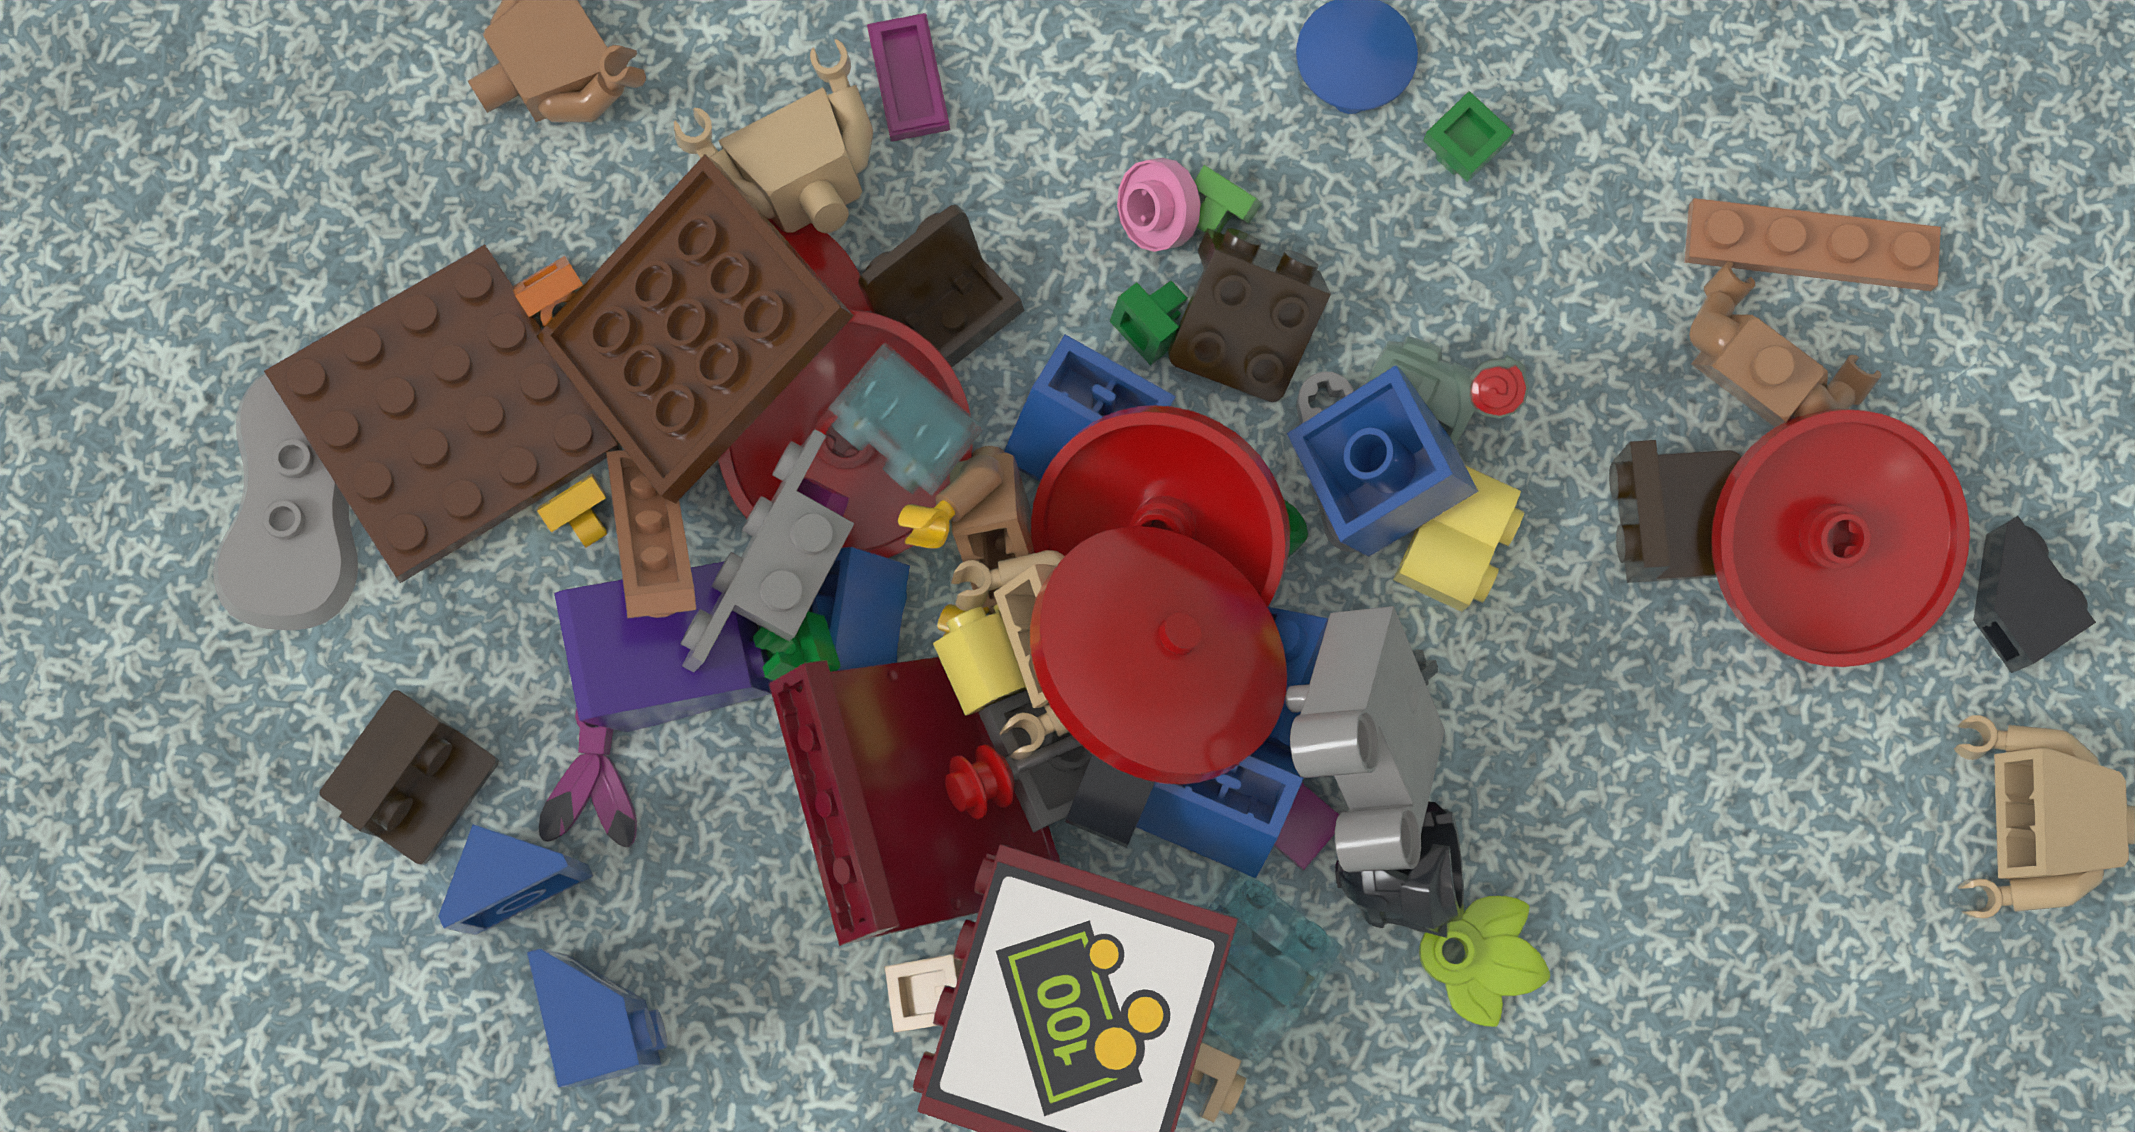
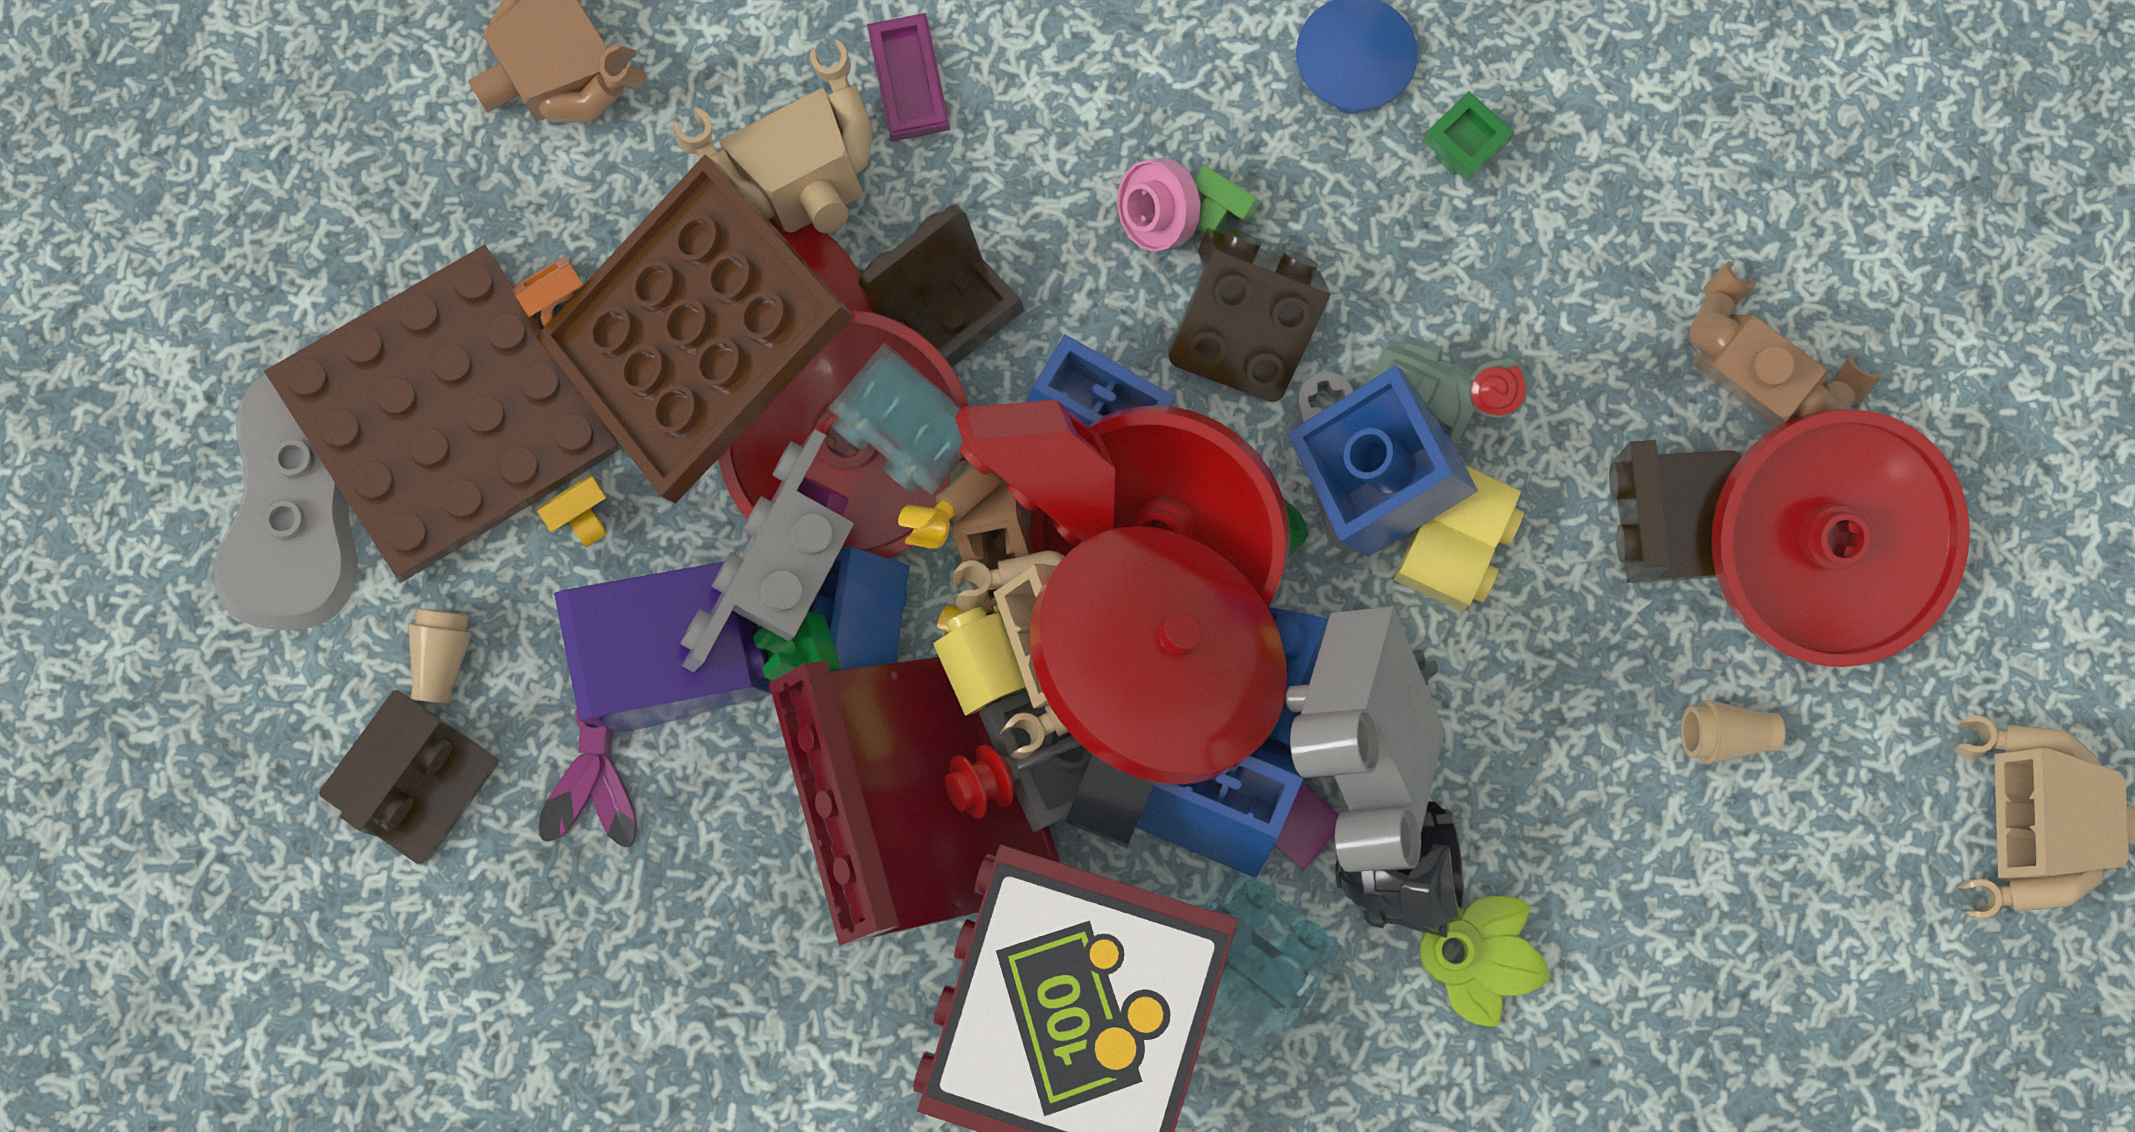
blue slope [438,824,593,935] -> none
blue slope [527,949,668,1087] -> none
nougat plate [606,450,696,618] -> none
tan bracket [884,954,963,1033] -> none
green tile [1109,280,1188,366] -> none
tan bracket [1190,1042,1247,1123] -> none
nougat plate [1684,198,1941,291] -> none
black slope [1973,516,2096,673] -> none
none -> tan cone [408,608,473,704]
none -> red slope [954,400,1115,547]
none -> tan cone [1681,700,1785,764]

